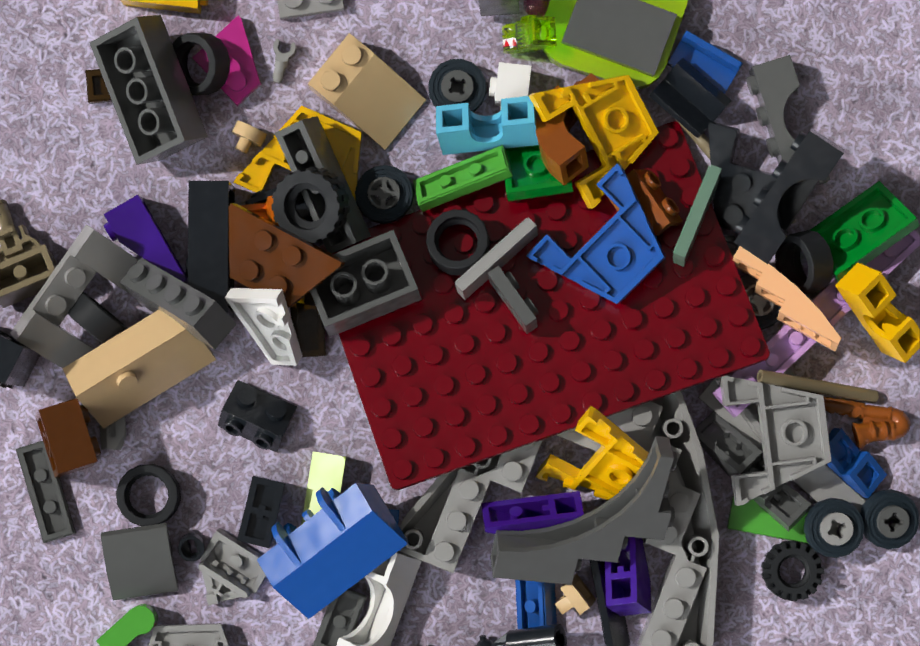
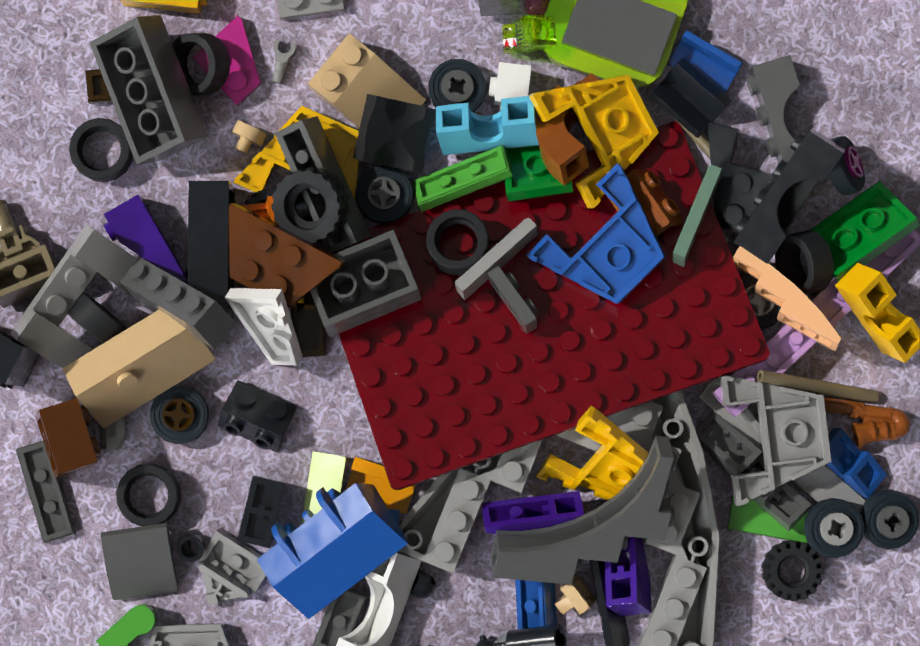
none -> black tyre [69,118,133,182]
none -> black wheel [150,385,209,444]
none -> light orange panel [345,457,416,514]
none -> black brick [353,94,436,173]
none -> black hinge [410,570,436,599]
none -> black wheel [829,136,865,195]

